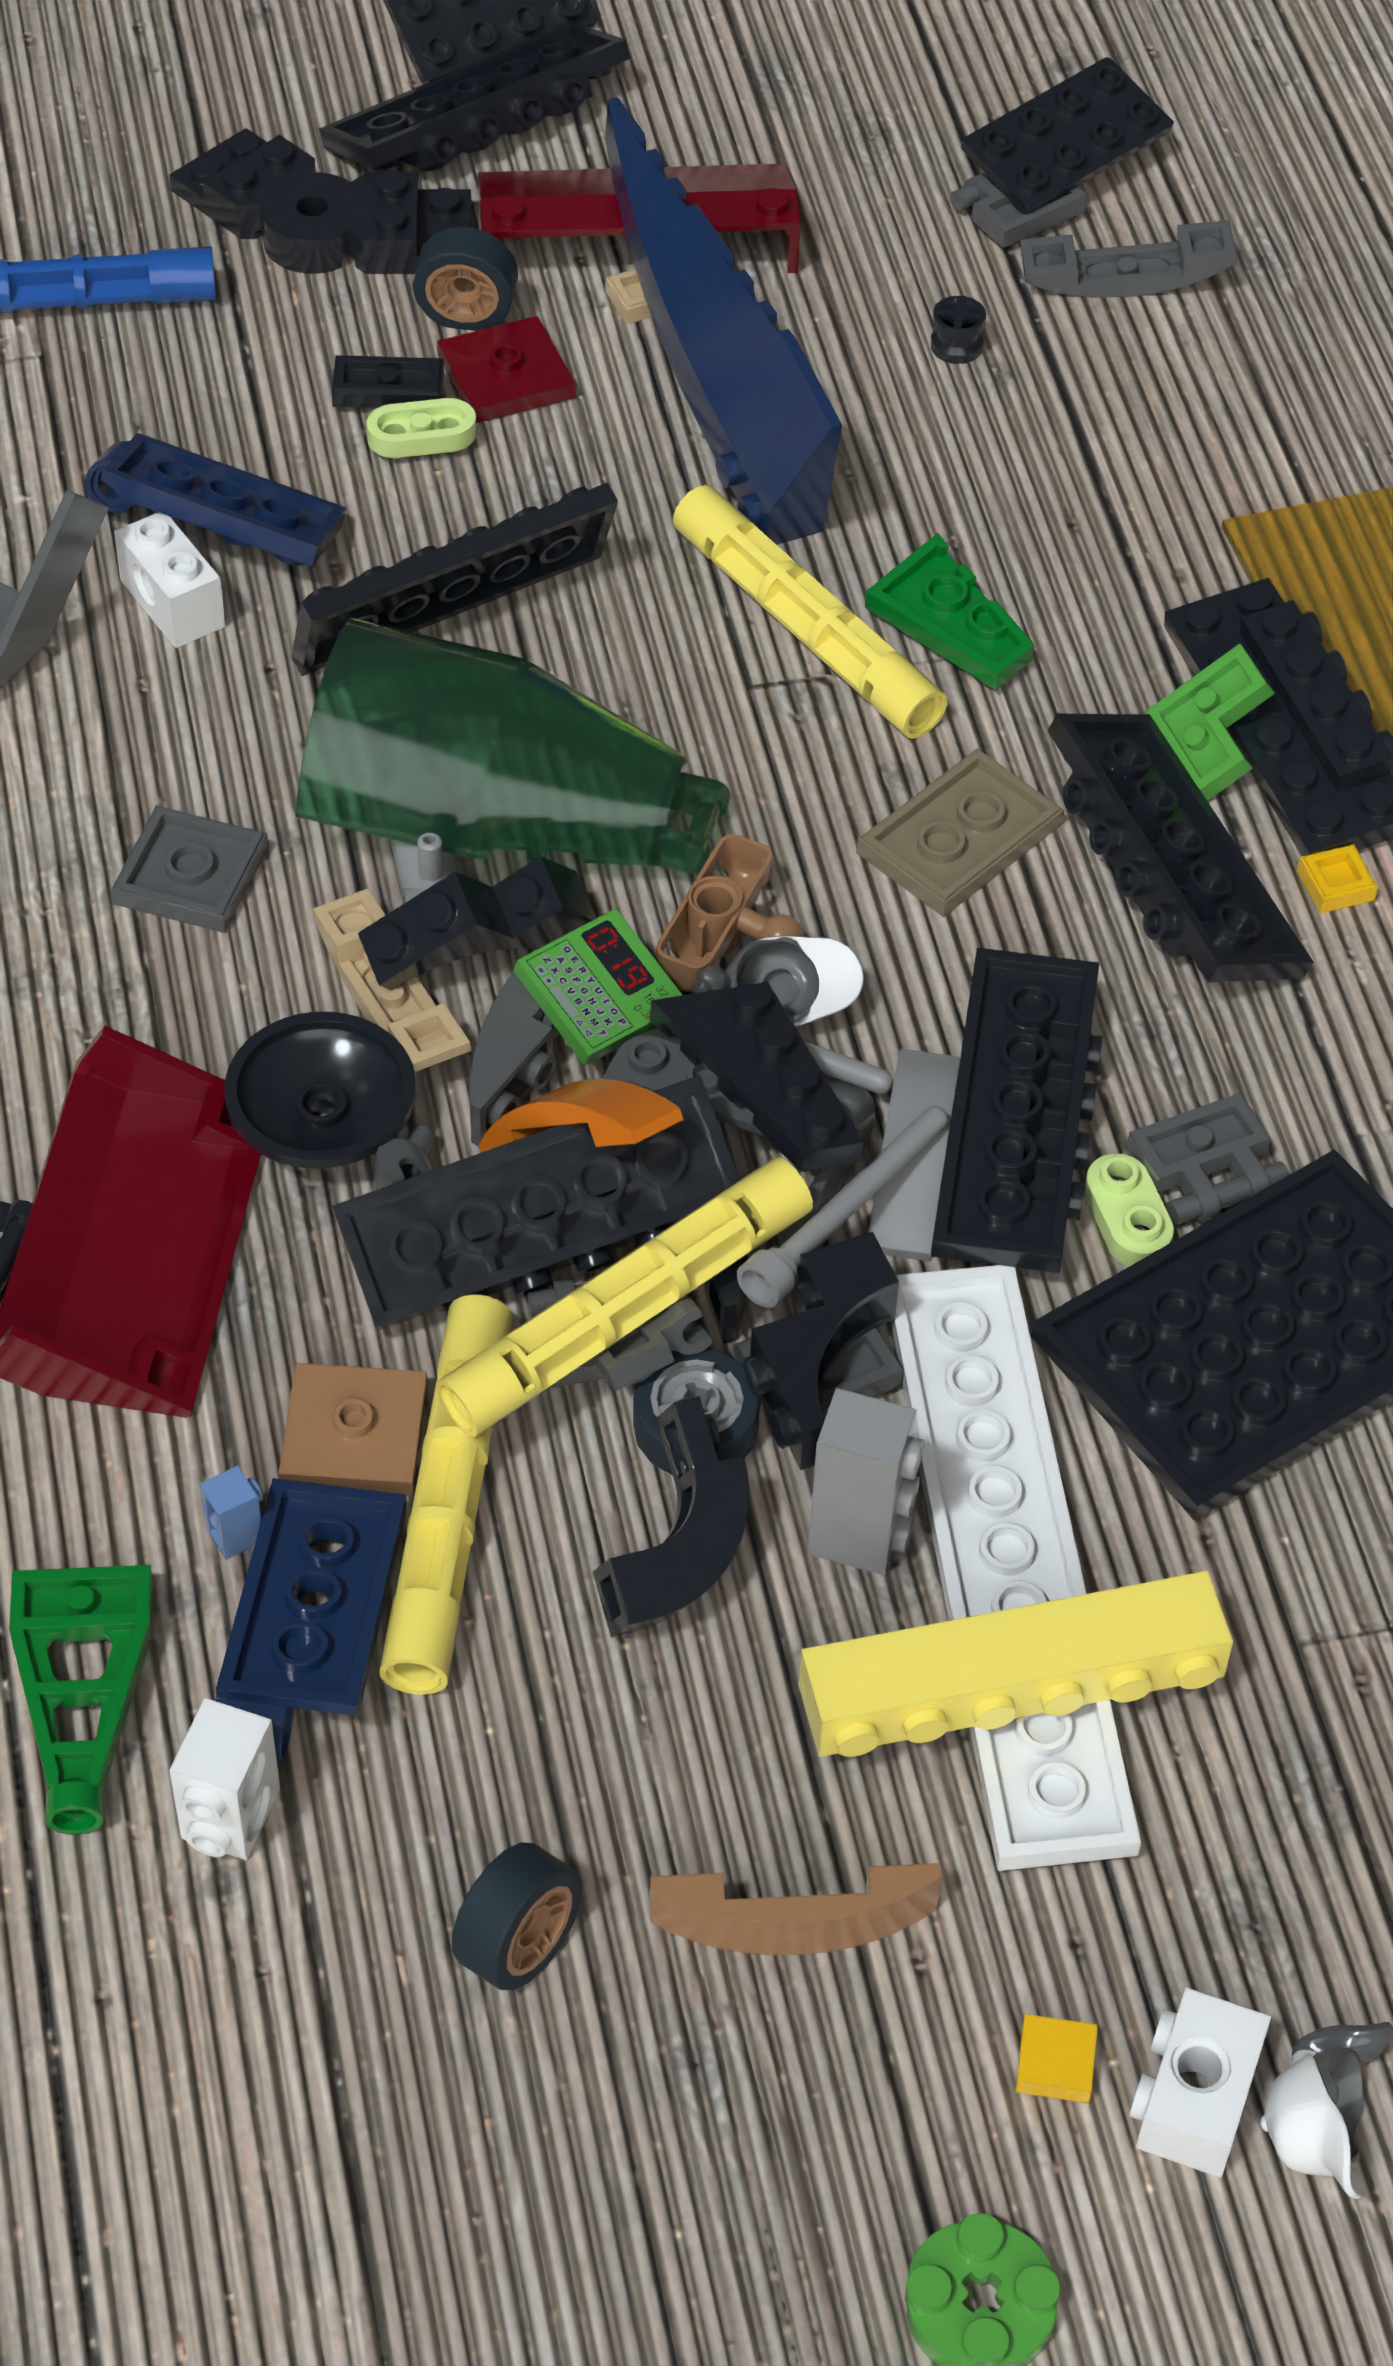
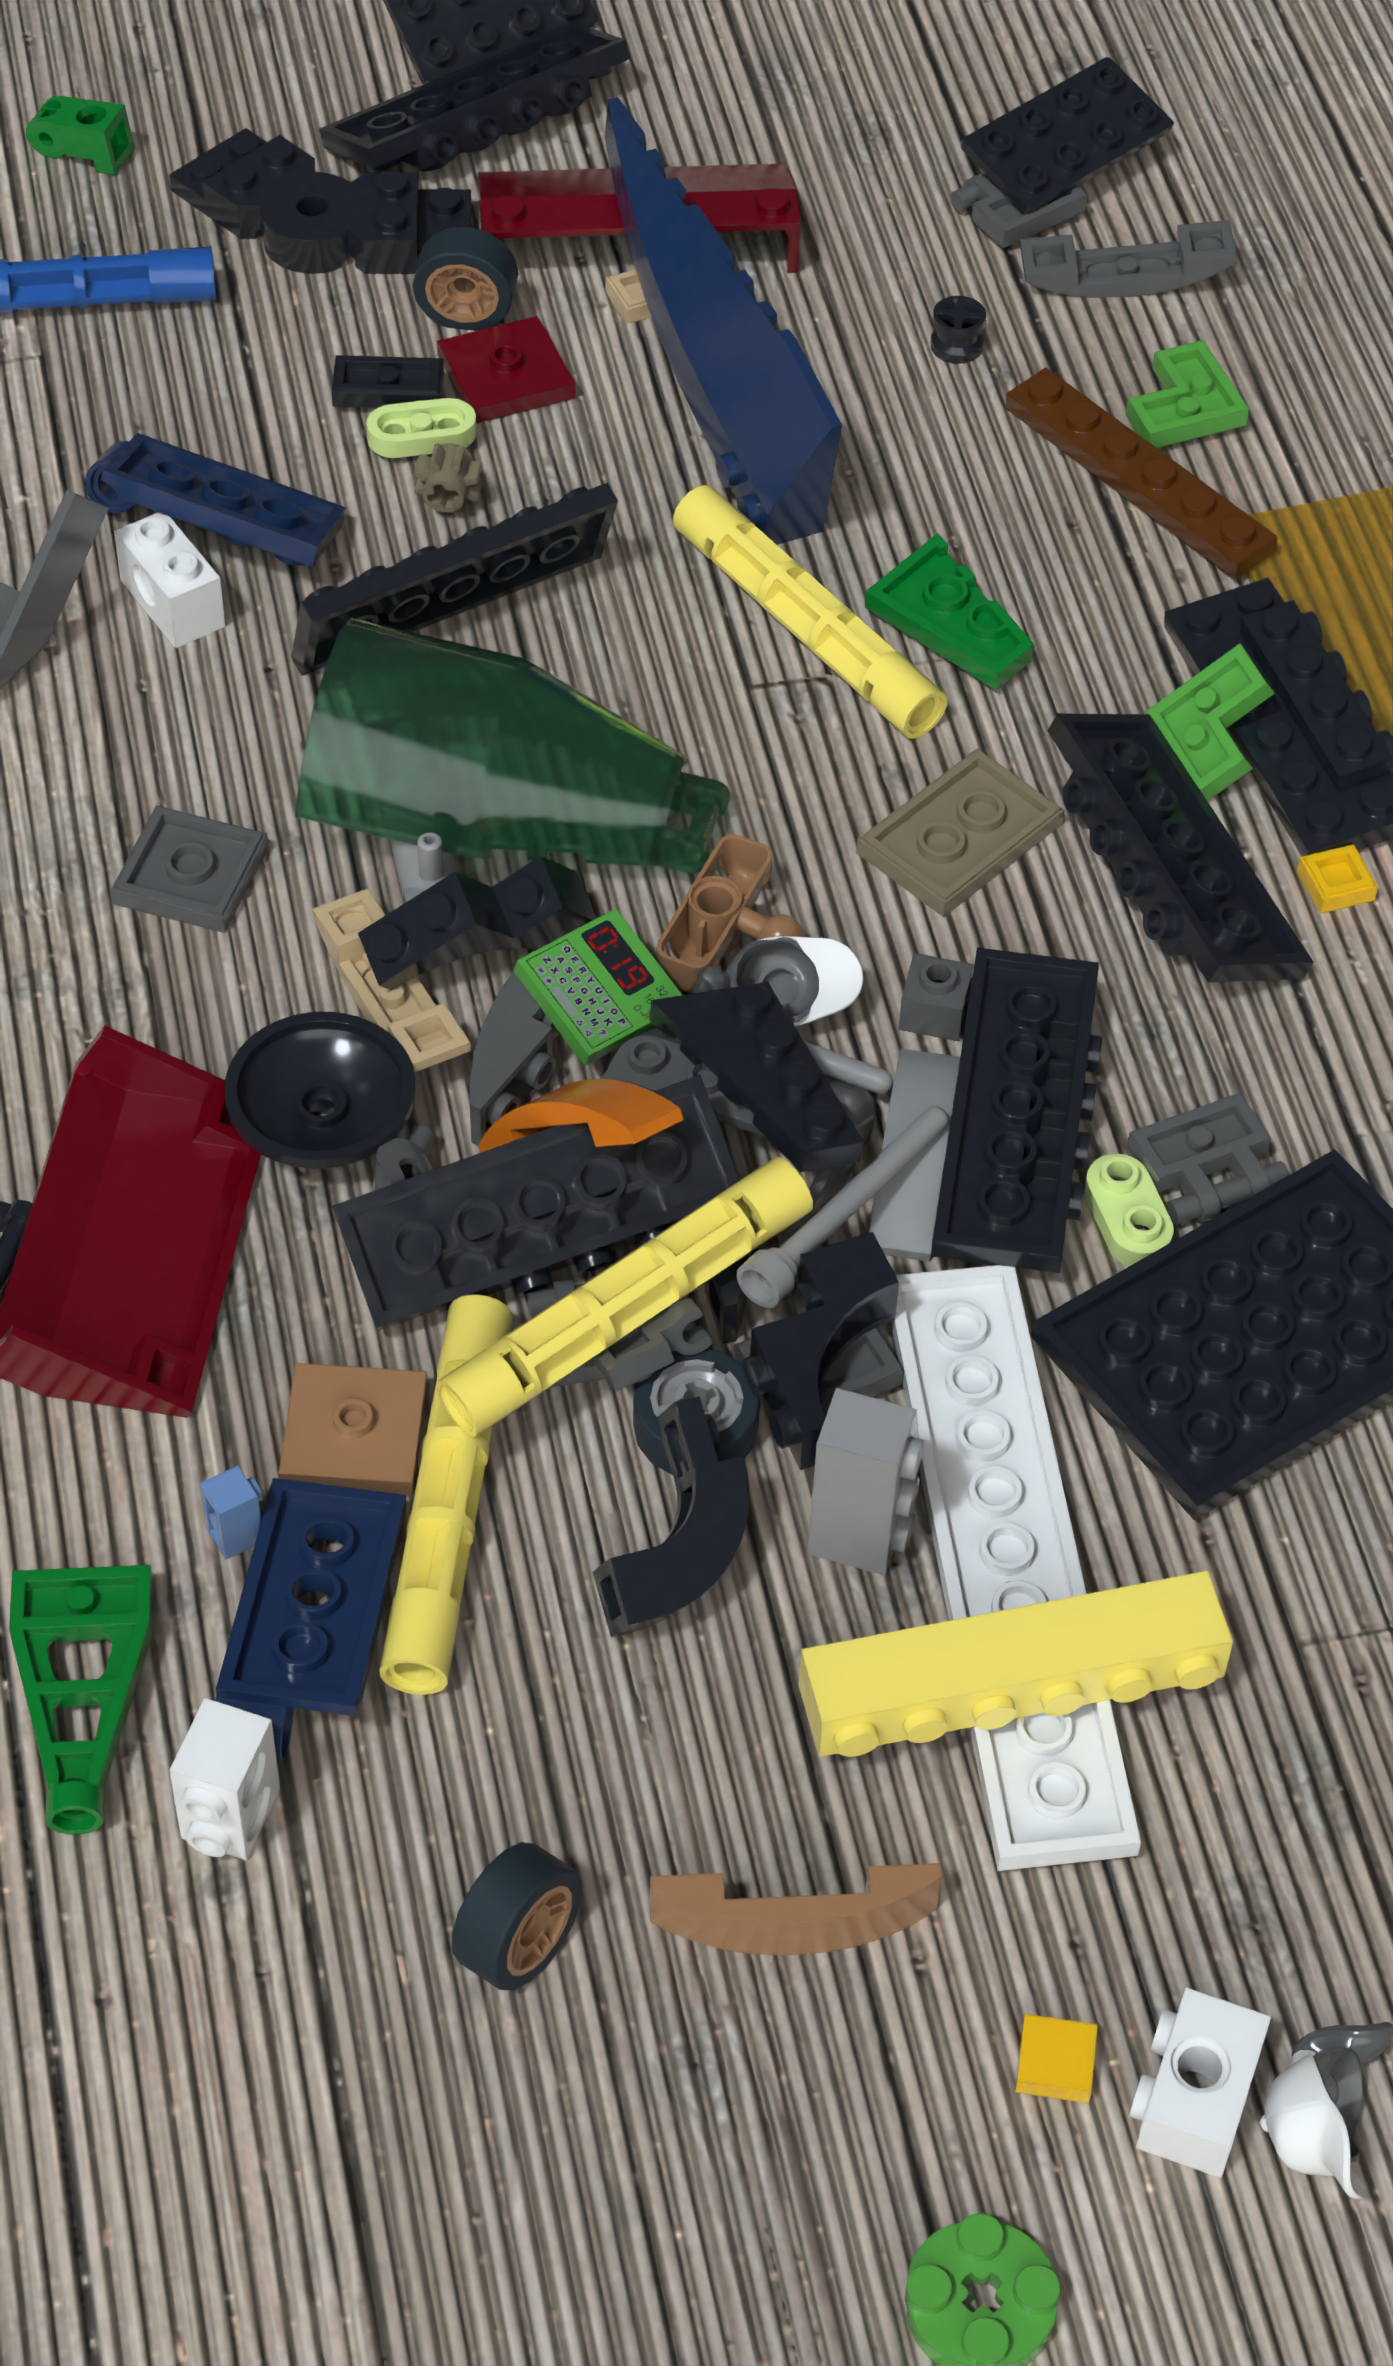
none -> green leg [26,96,135,175]
none -> dark tan gear [413,443,483,513]
none -> dark grey plate [898,953,974,1042]
none -> reddish brown plate [1006,367,1277,580]
none -> bright green plate [1125,340,1249,448]

